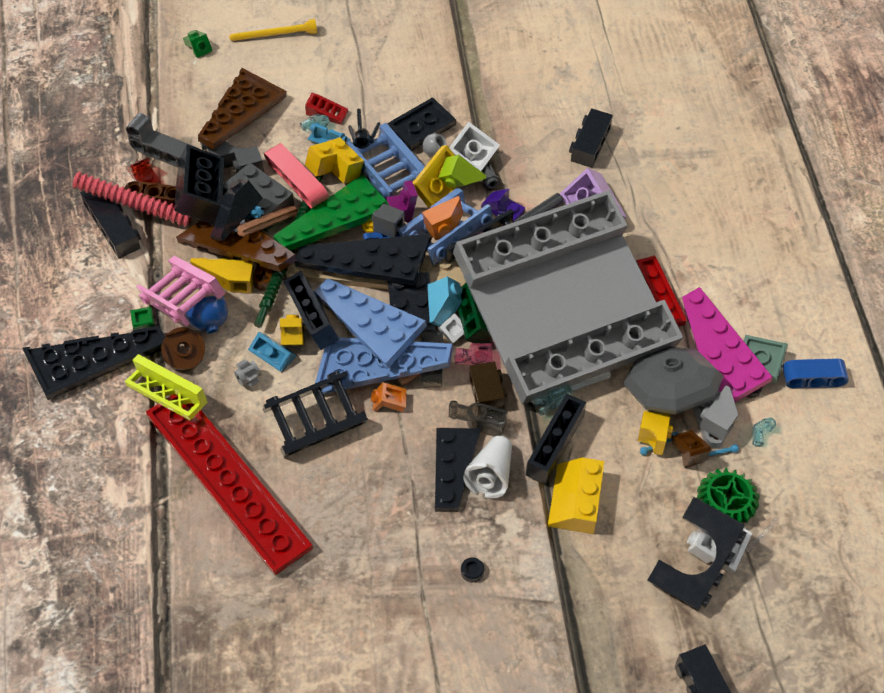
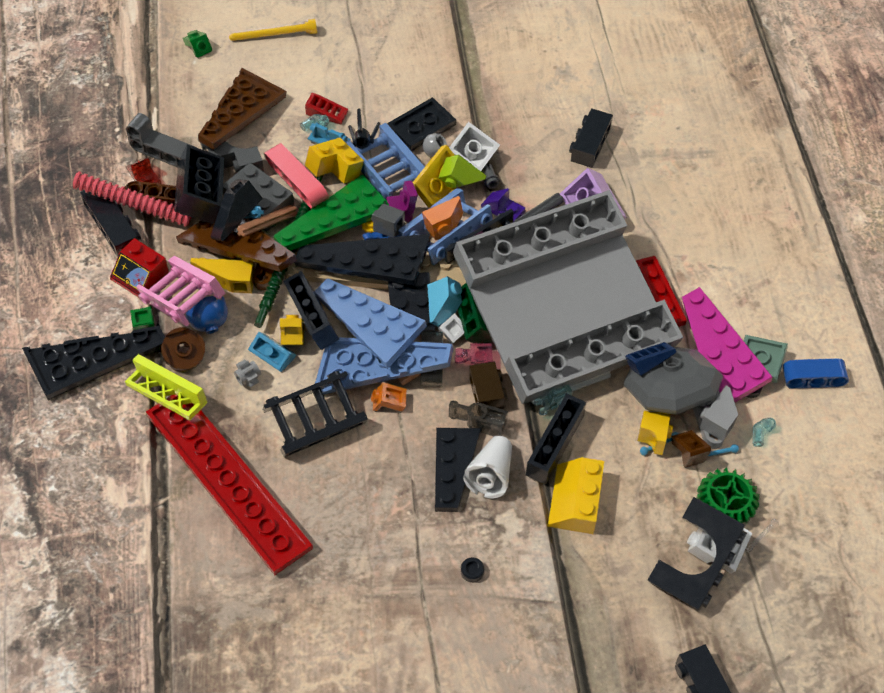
none -> slope [110,238,169,299]
none -> dark blue slope [625,342,677,376]

